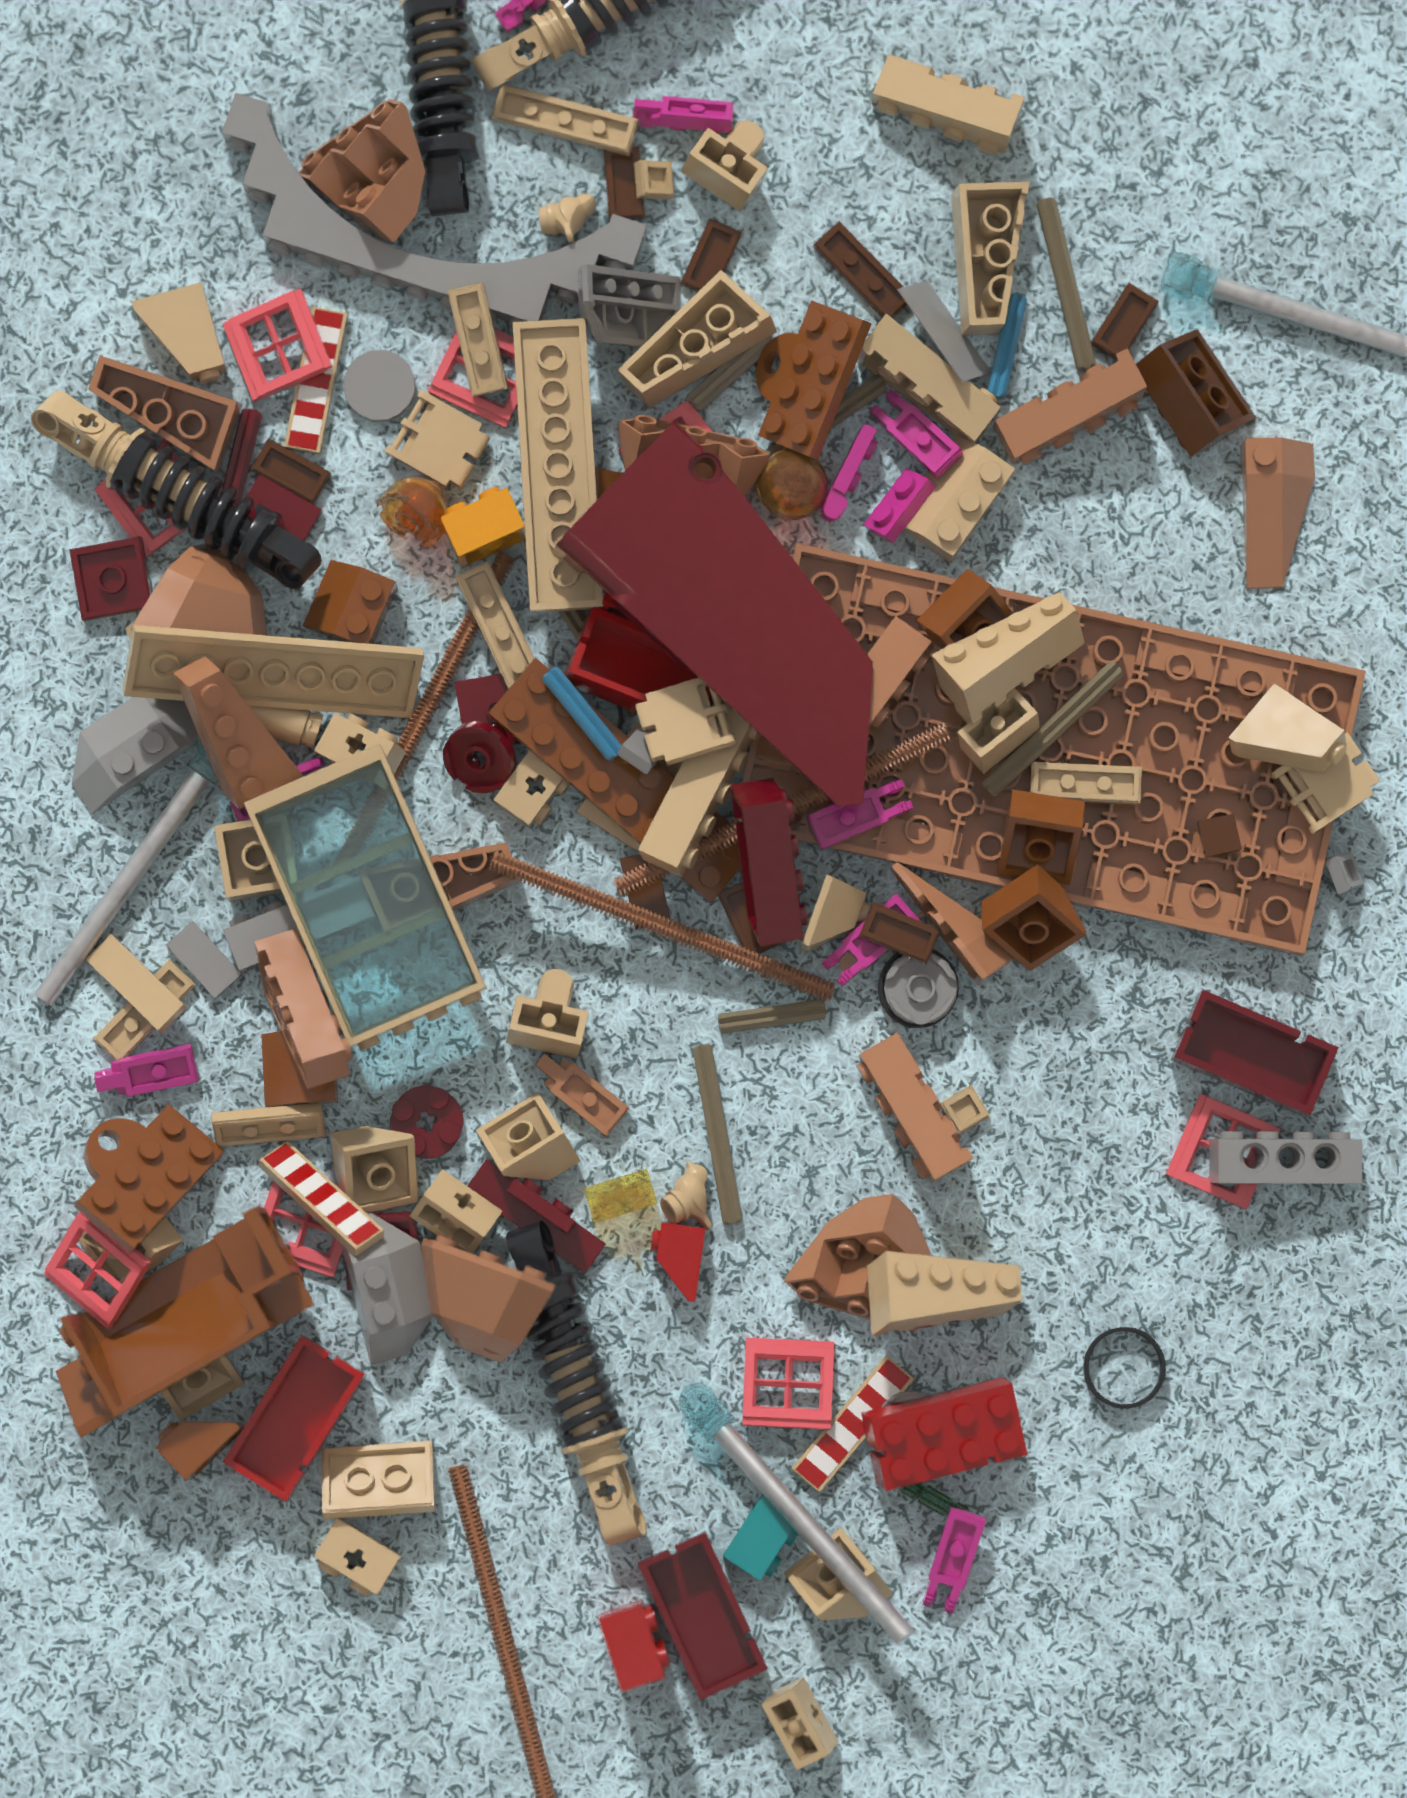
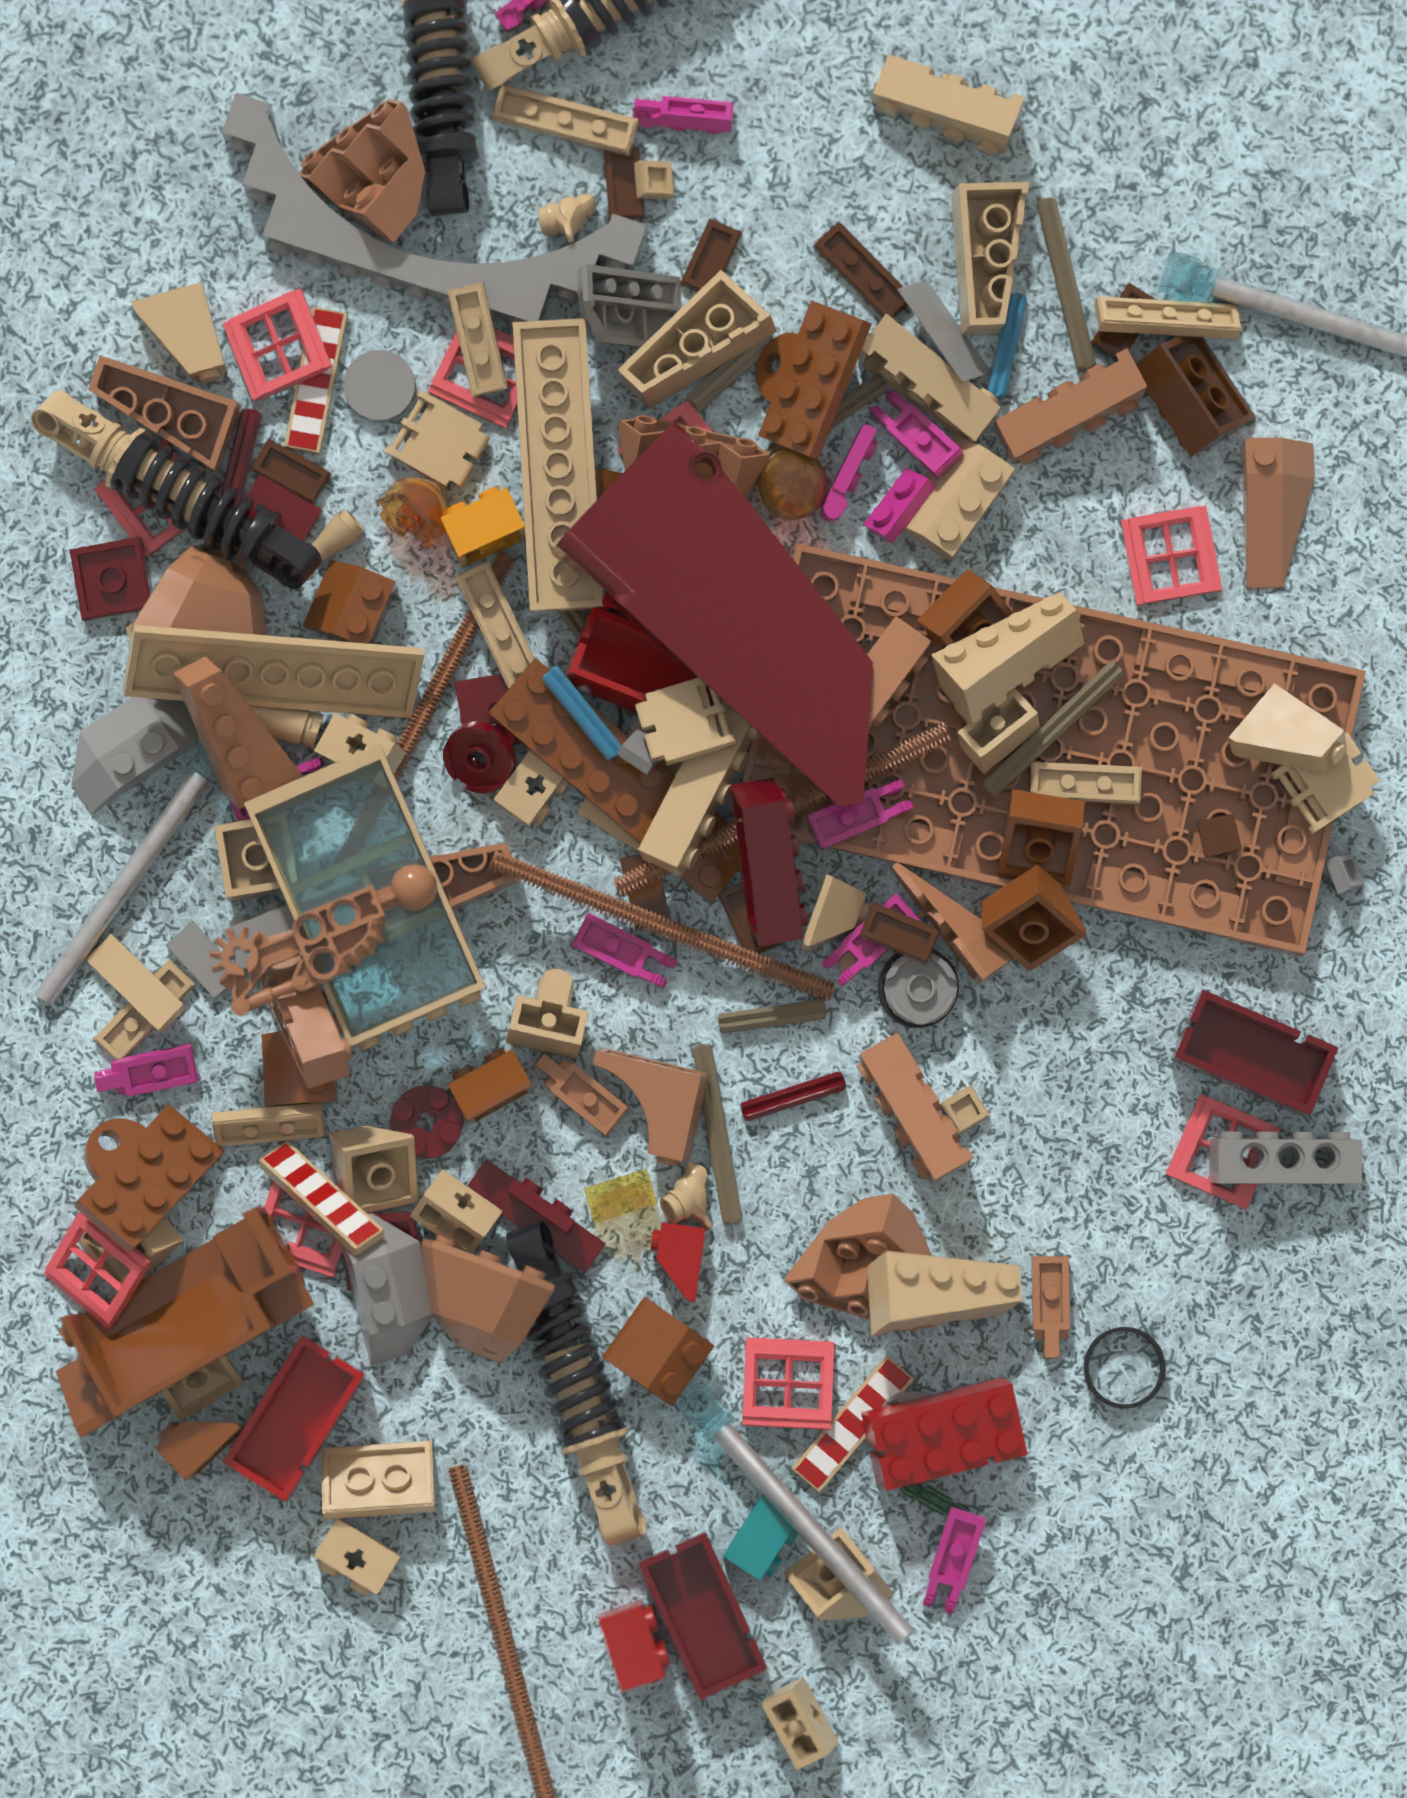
tan slope [476,1092,581,1180] -> none
tan brick [681,120,768,212] -> none
none -> nougat arm [209,864,438,1017]
none -> tan cone [311,509,365,561]
none -> dark orange slope [448,1047,534,1125]
none -> dark pink hinge [571,913,678,989]
none -> nougat arch [593,1048,709,1166]
none -> dark orange slope [602,1296,714,1407]
none -> dark red axle [740,1071,846,1121]
none -> nougat hinge [1031,1256,1070,1359]
none -> tan tile [1094,296,1242,339]
none -> coral piece [1120,506,1222,606]

